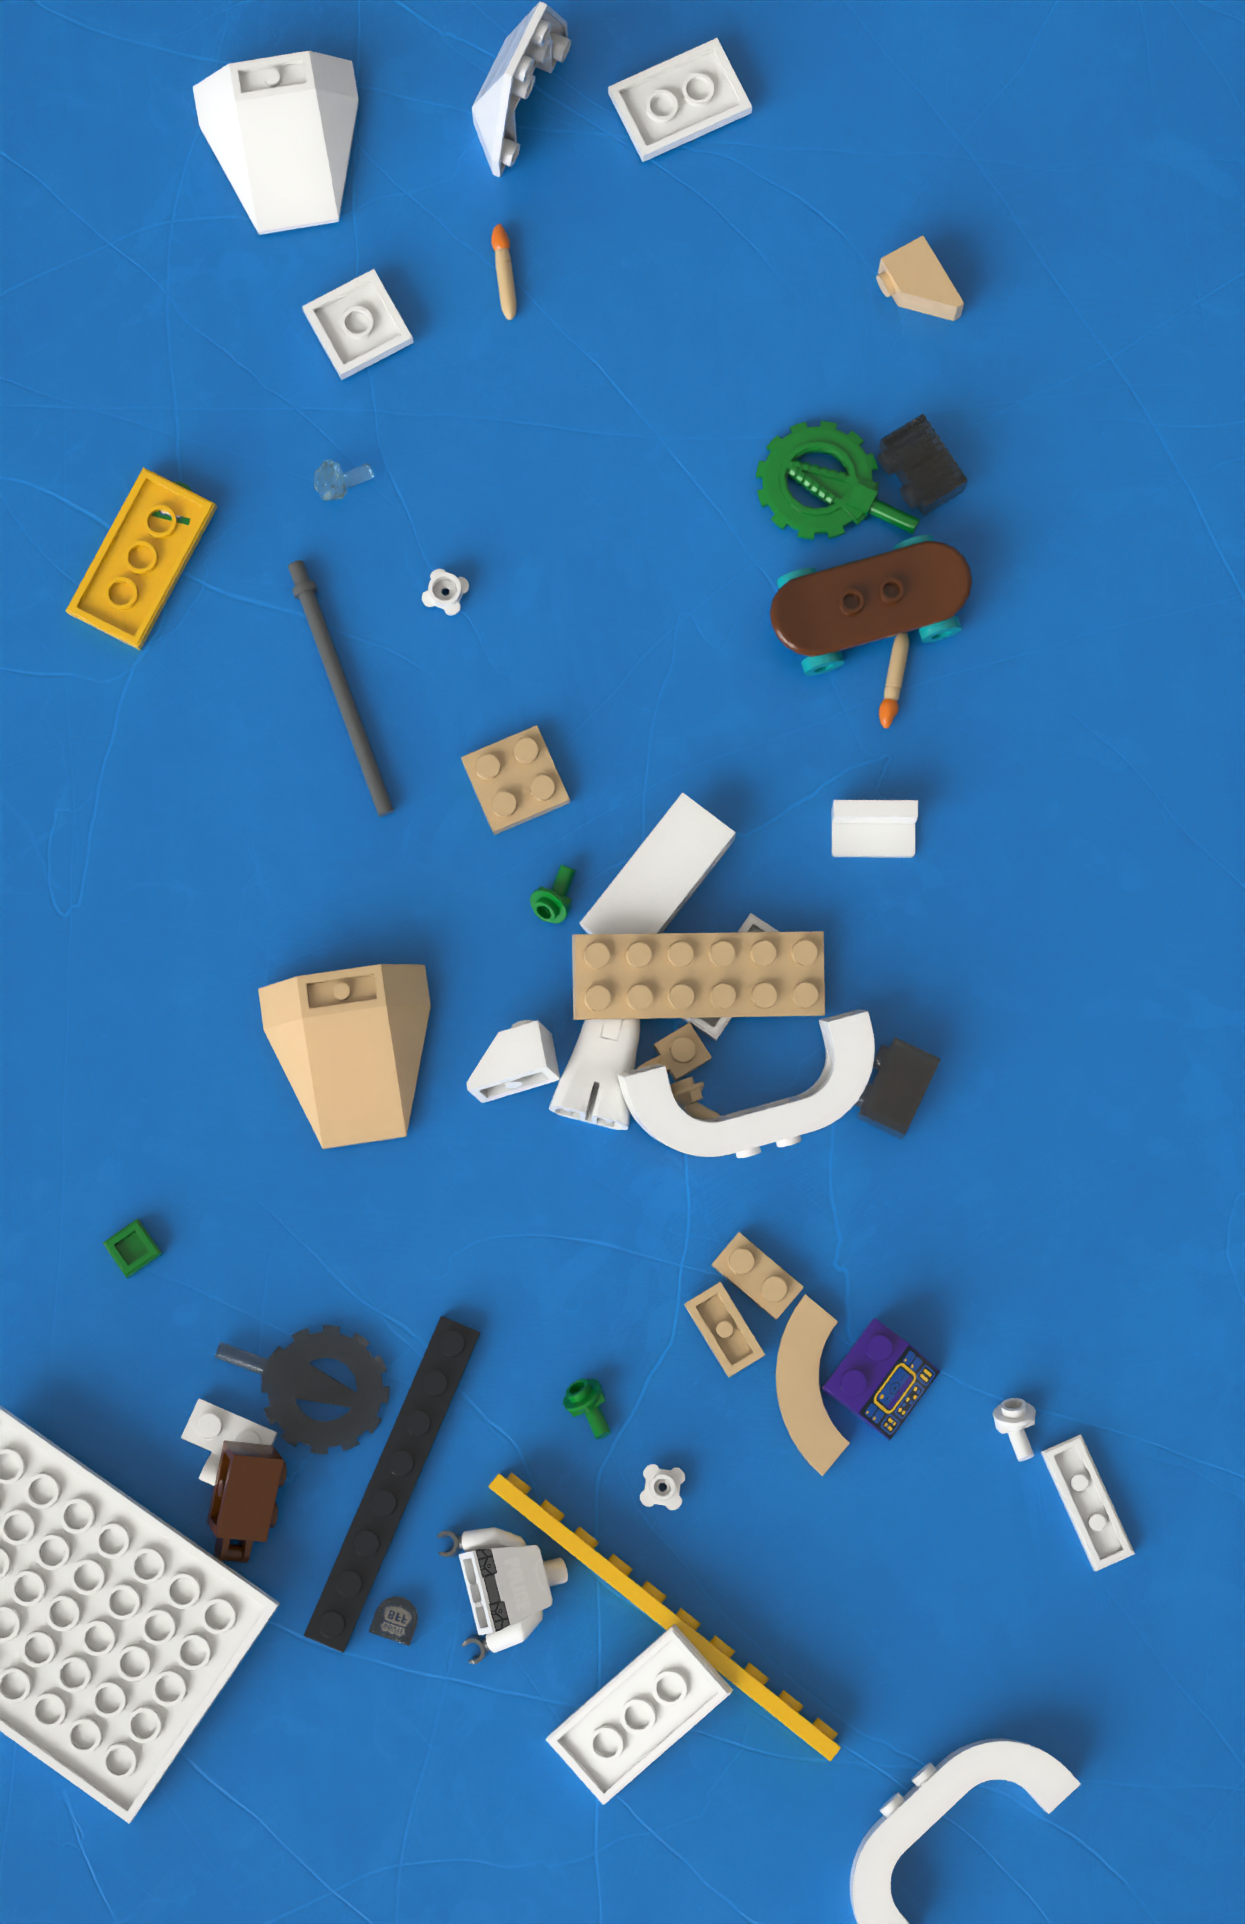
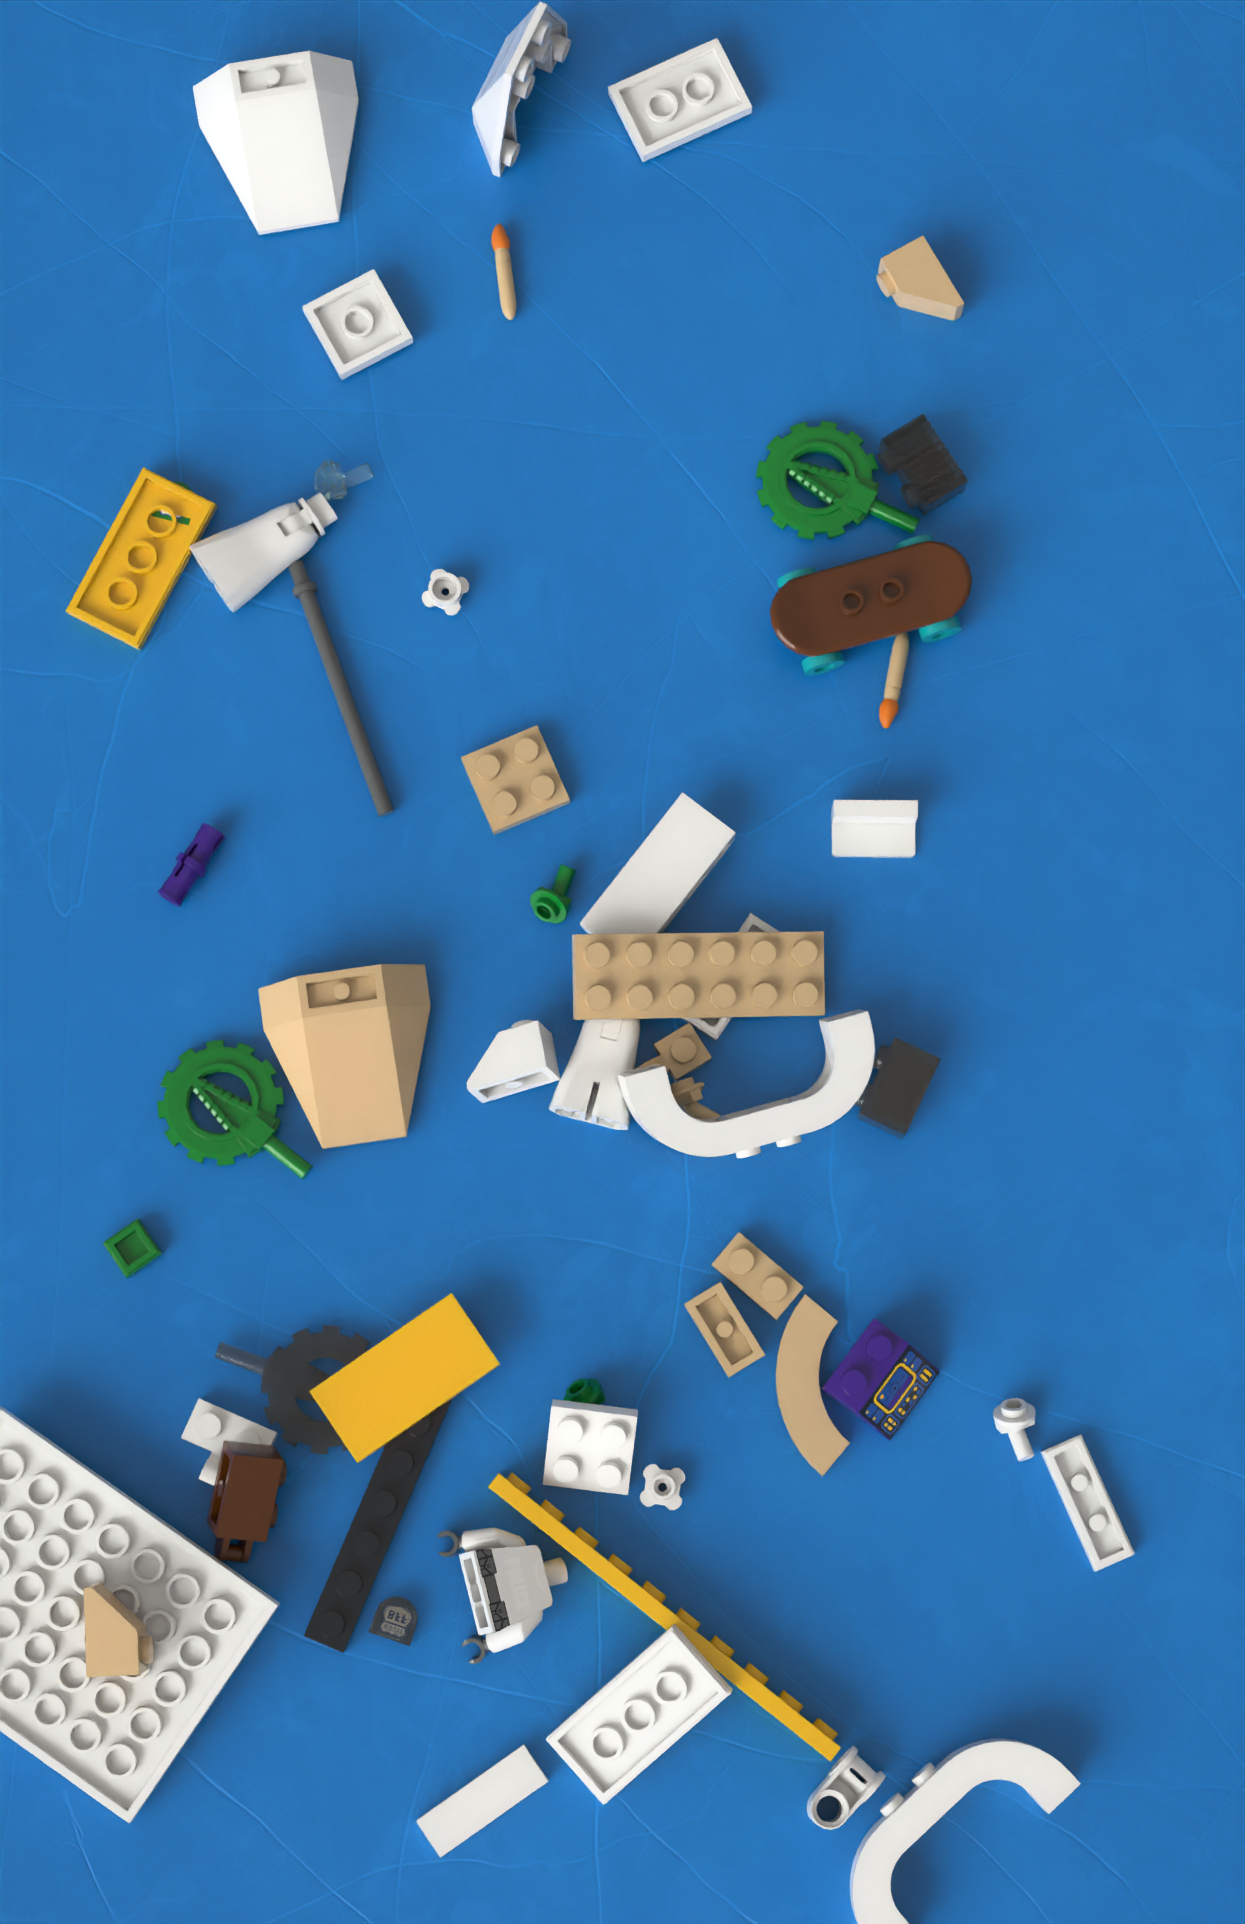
none -> tan slope [84,1583,154,1677]
none -> dark purple pin [157,823,225,907]
none -> green bar [157,1040,313,1180]
none -> white piece [189,492,338,613]
none -> yellow tile [309,1293,501,1463]
none -> white tile [416,1744,549,1858]
none -> white plate [543,1399,638,1495]
none -> white piece [806,1745,886,1830]

